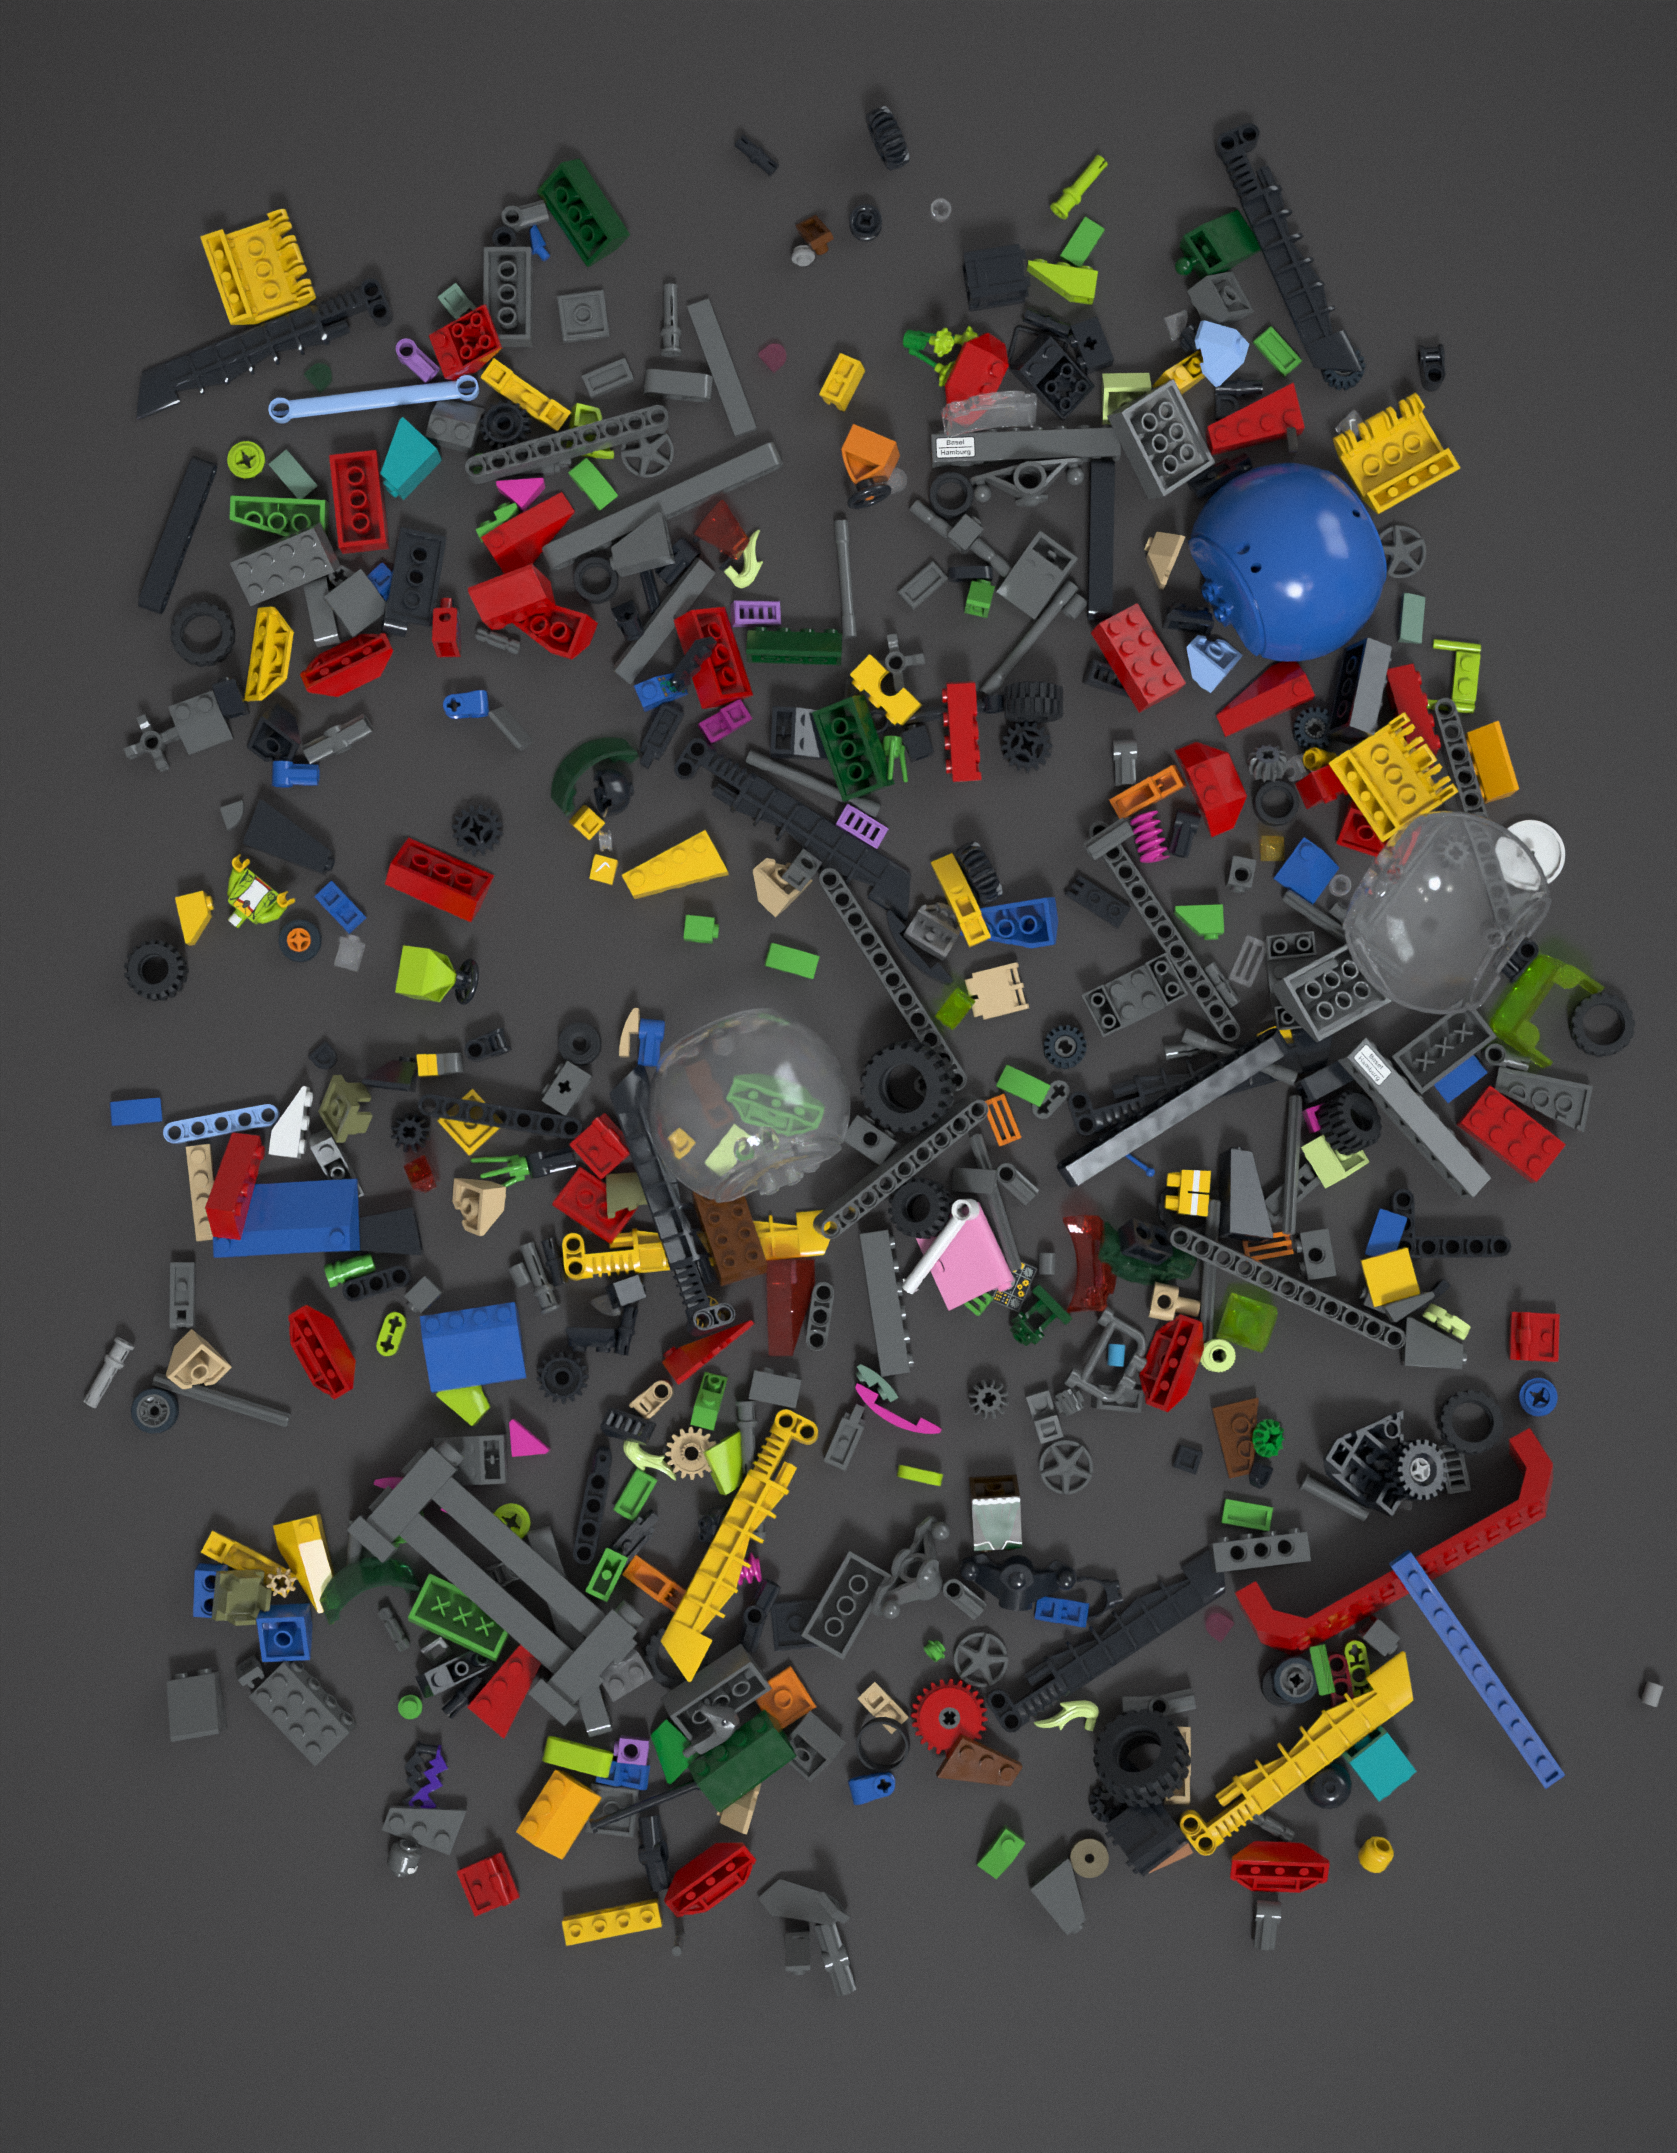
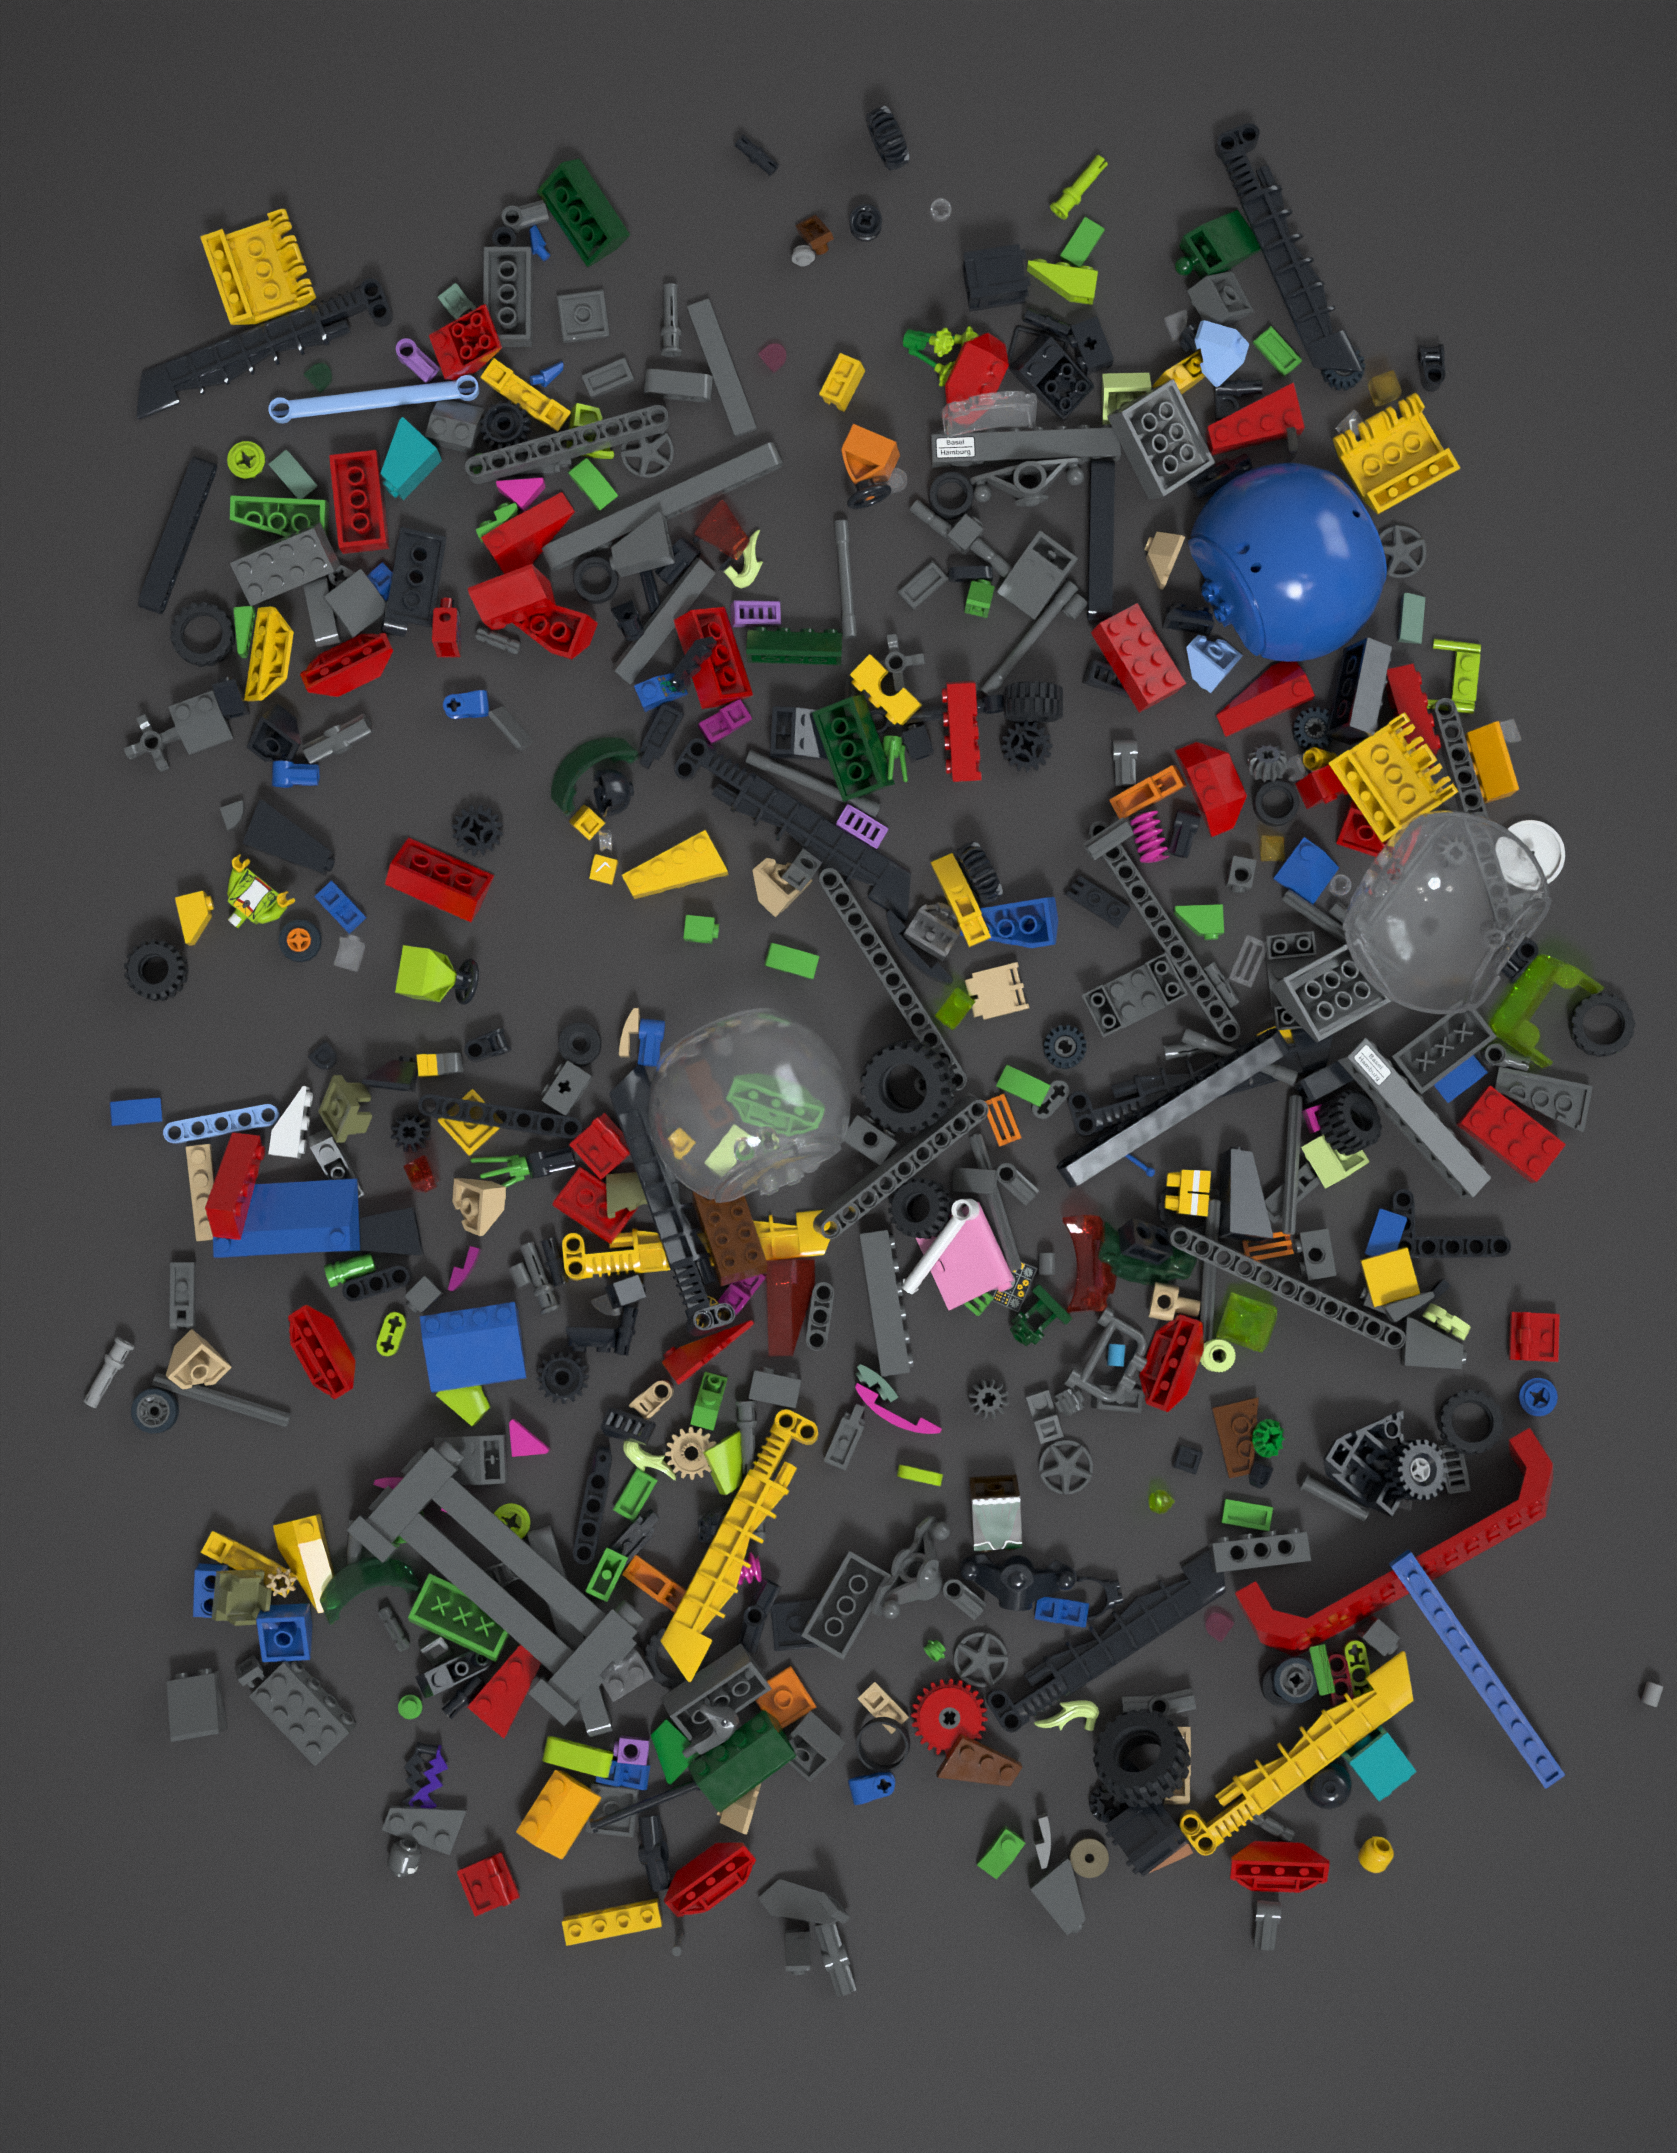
none -> bright green slope [234,606,256,658]
none -> magenta slope [448,1246,482,1291]
none -> blue bar [530,361,563,387]
none -> magenta slope [717,1274,767,1316]
none -> light grey slope [1034,1813,1051,1869]
none -> clear neon green plate [1149,1490,1175,1514]
none -> clear yellow brick [1367,370,1402,407]
none -> clear tile [1500,718,1522,743]

